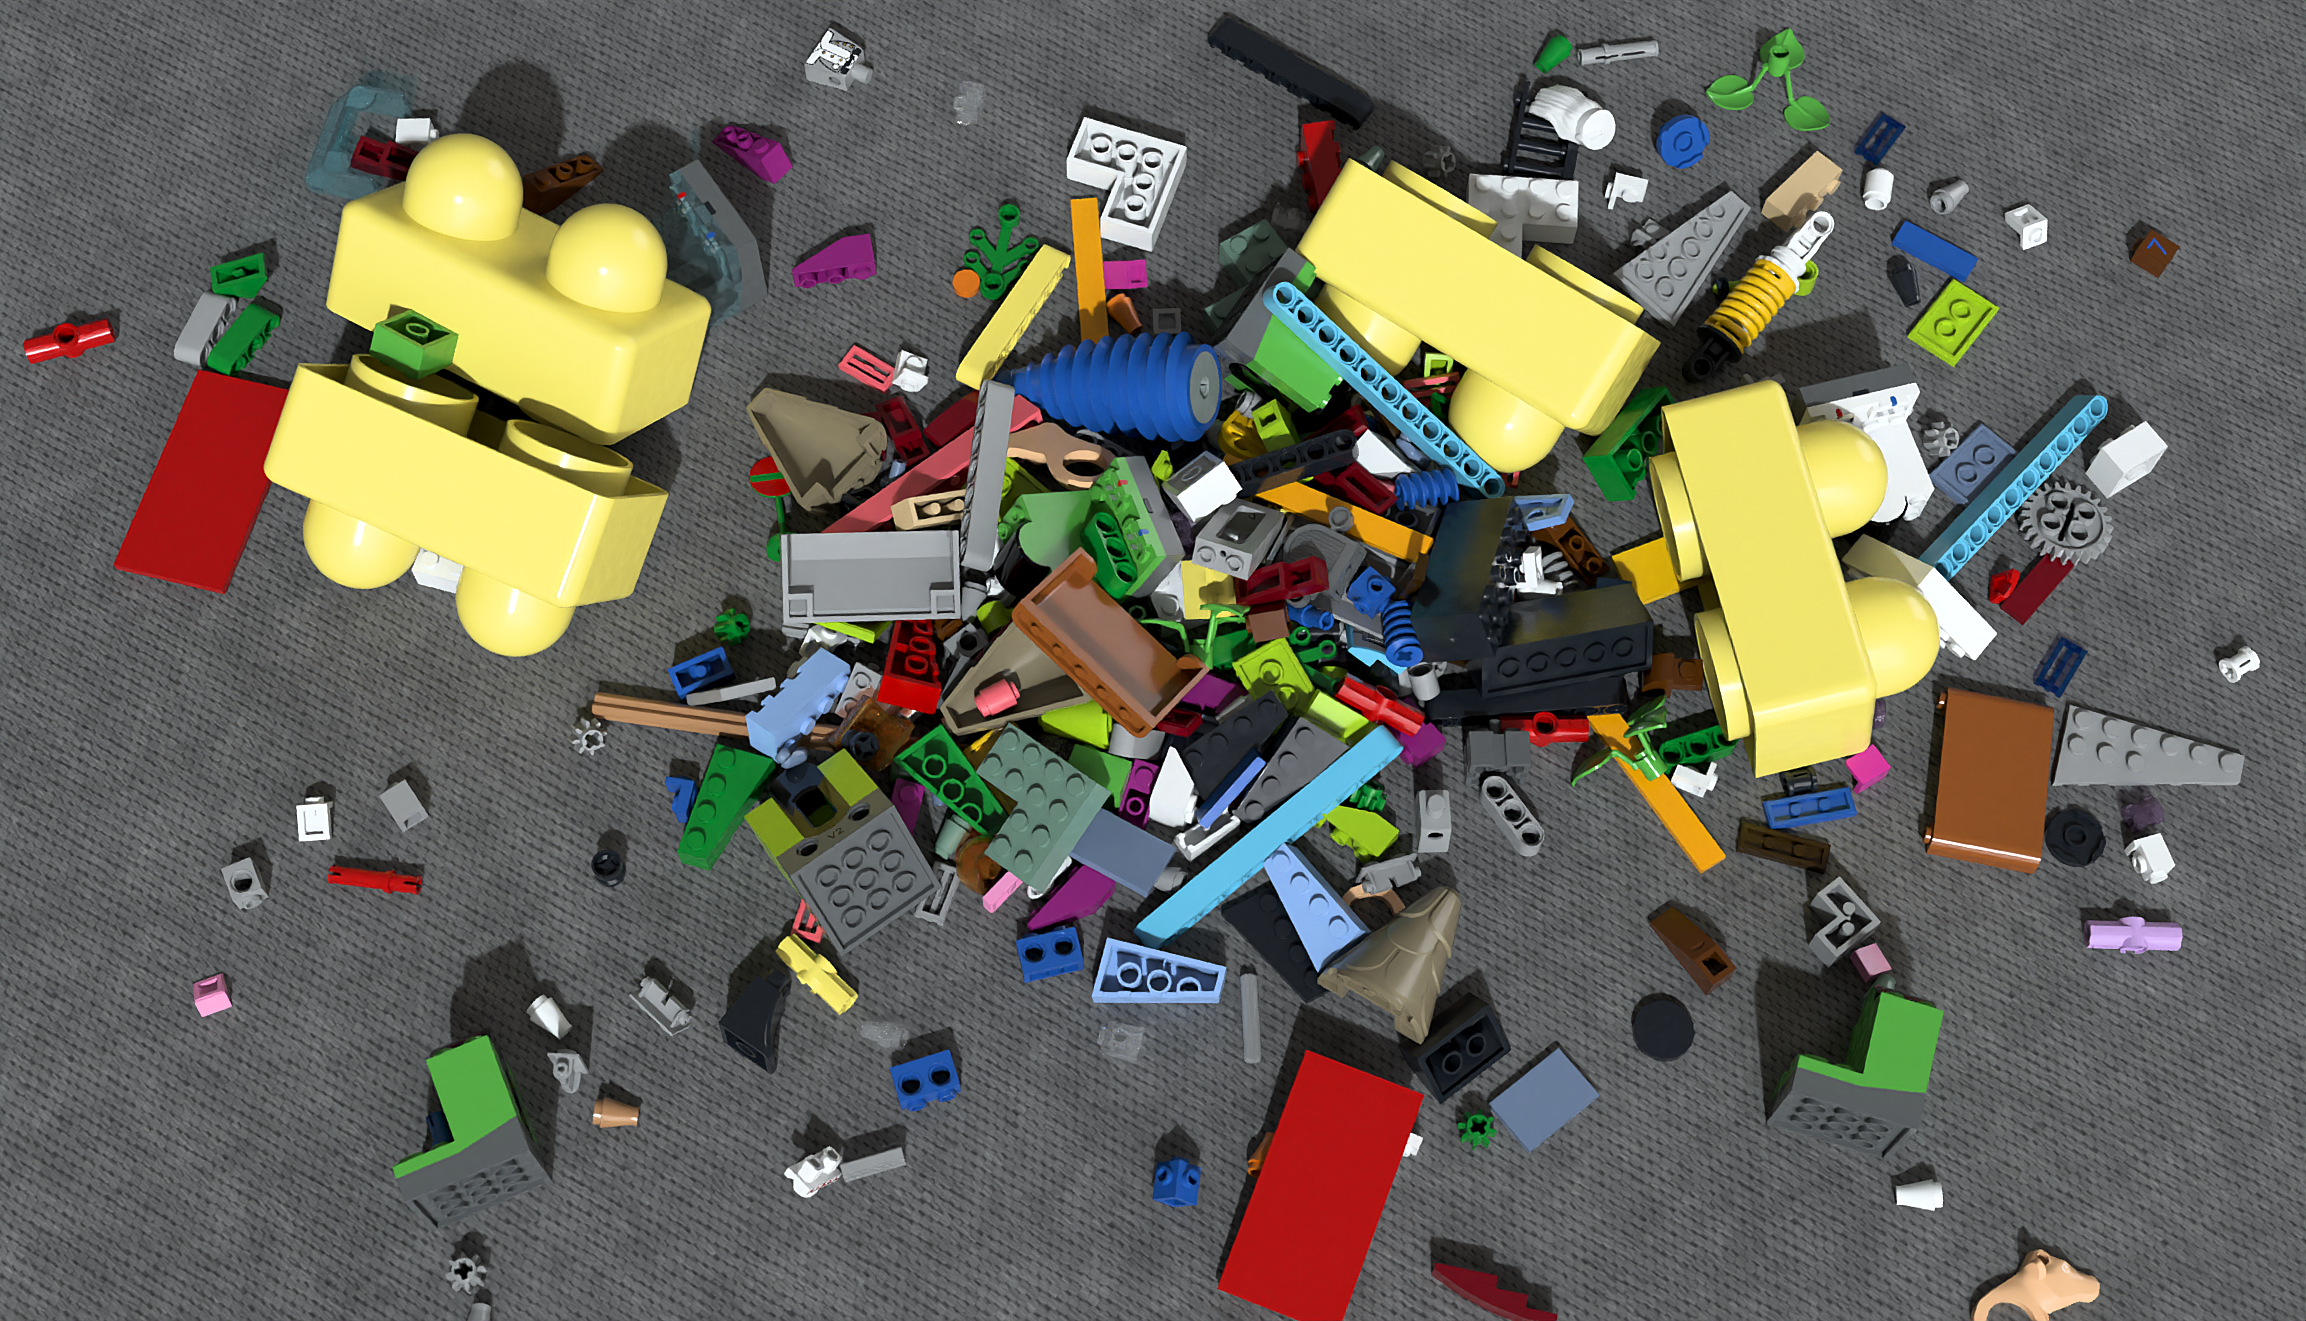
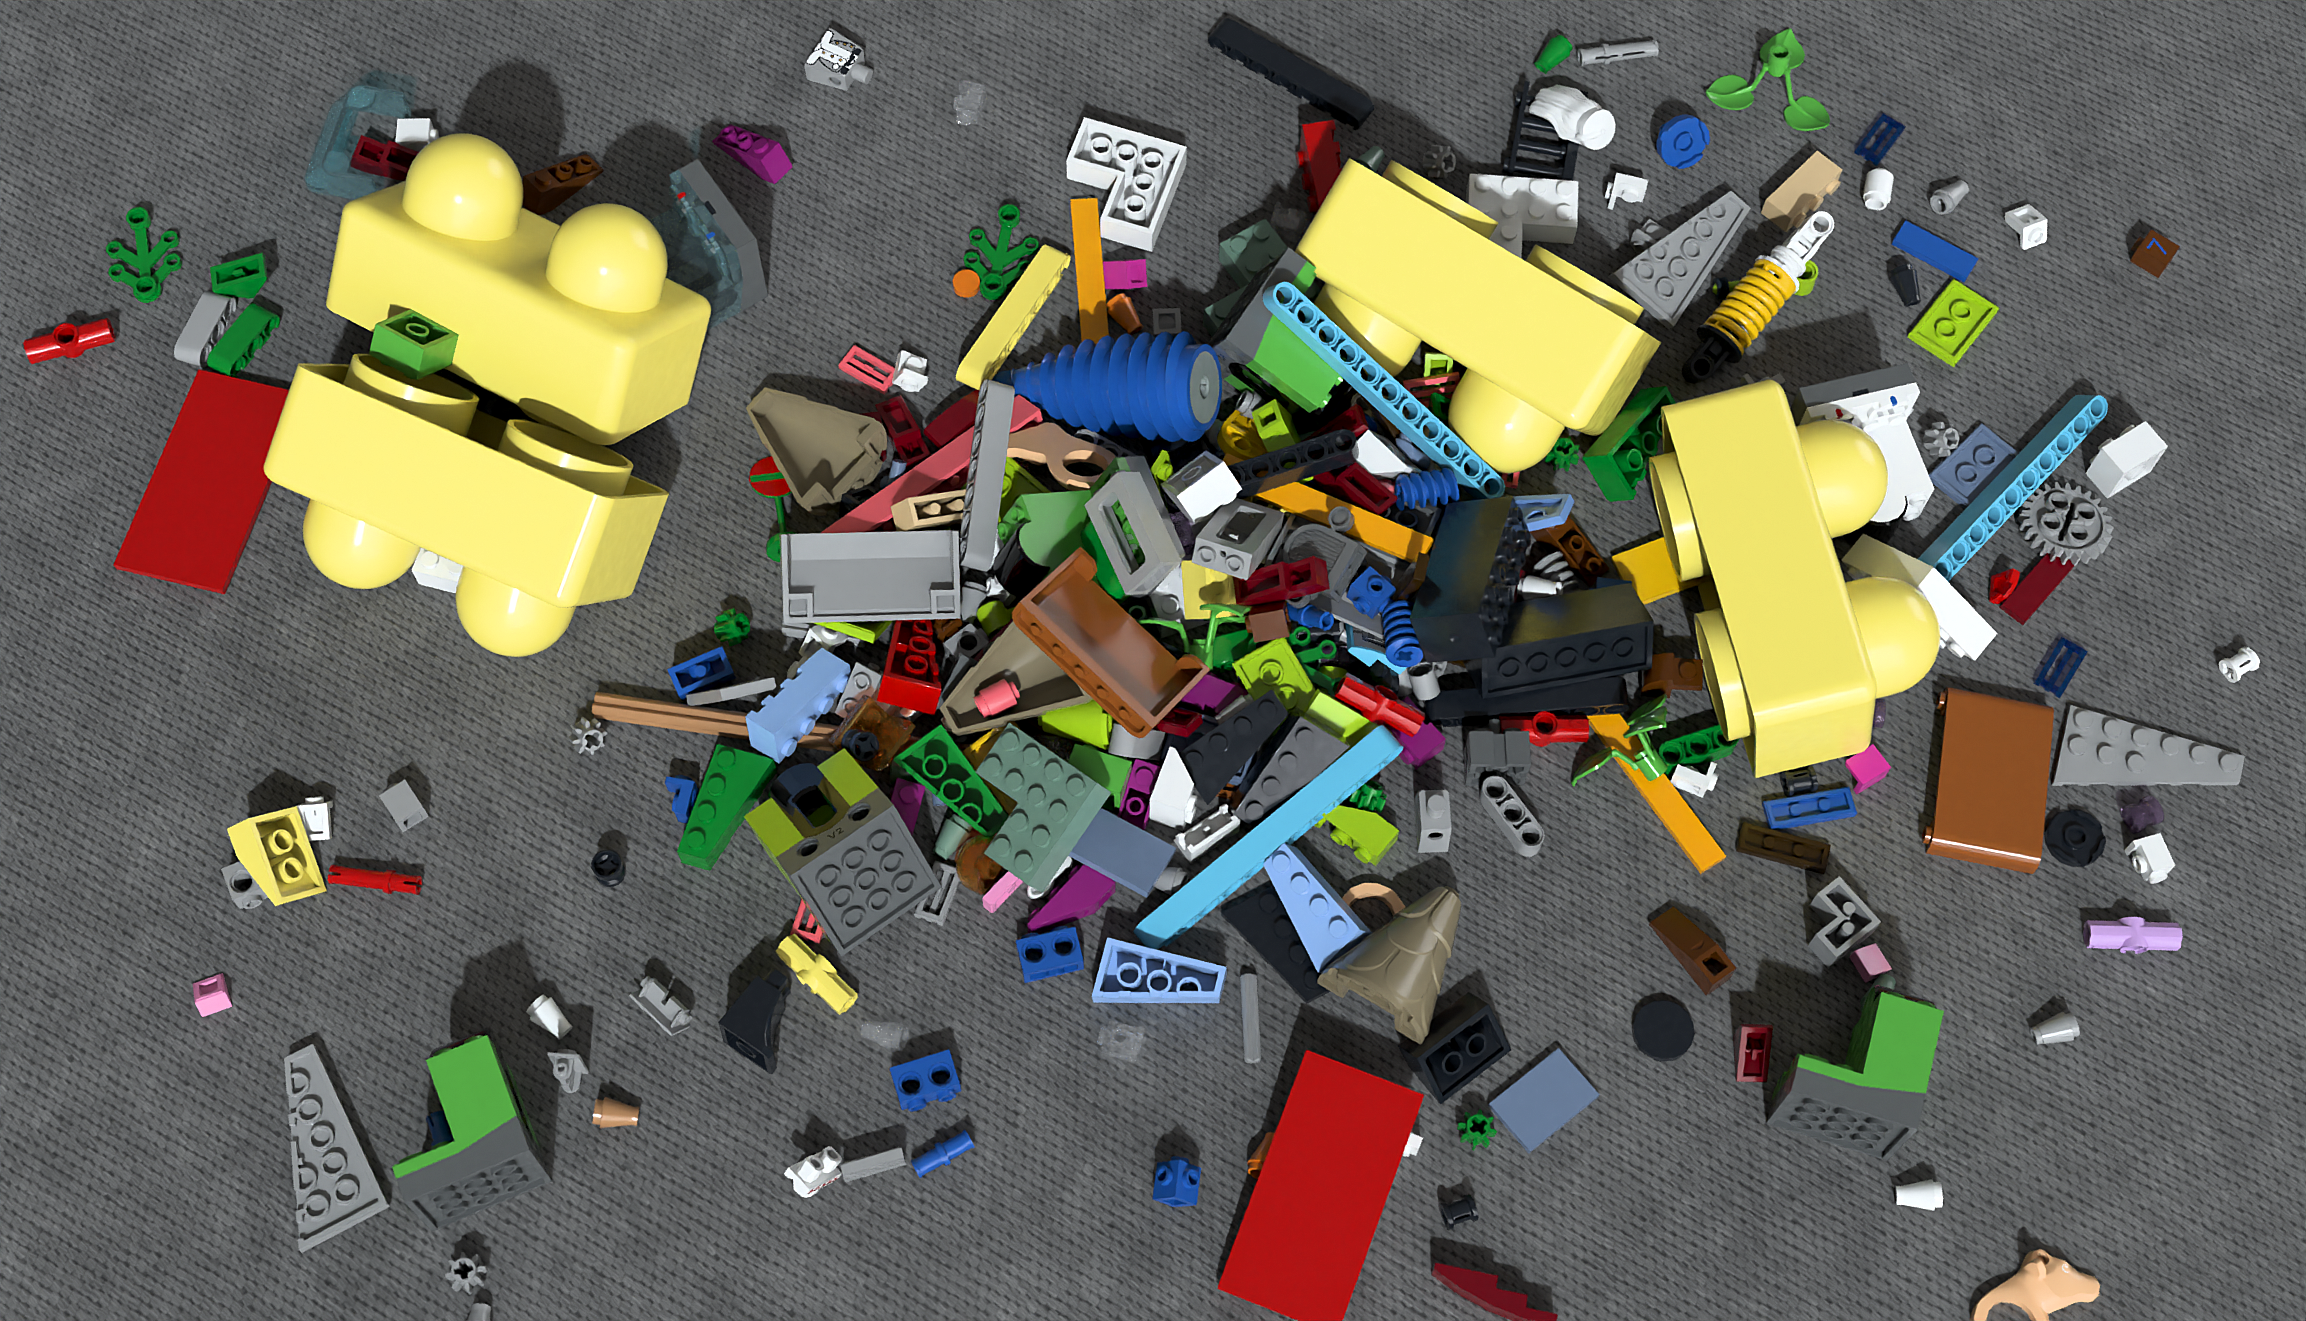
sand blue arm [775,747,809,769] -> none
magenta slope [792,233,876,288] -> none
tile [1195,747,1266,829] -> none
light grey hinge [1356,853,1421,895] -> none
white bracket [1515,546,1544,592] -> none
none -> green plant [106,207,182,303]
none -> light yellow slope [227,806,327,906]
none -> light grey wing [284,1044,390,1253]
none -> blue pin [910,1130,975,1178]
none -> light grey piece [1084,470,1182,595]
none -> black bush [1439,1194,1479,1230]
none -> green gear [1544,436,1580,472]
none -> dark red slope [1733,1024,1773,1082]
none -> light grey cone [2030,1011,2080,1045]

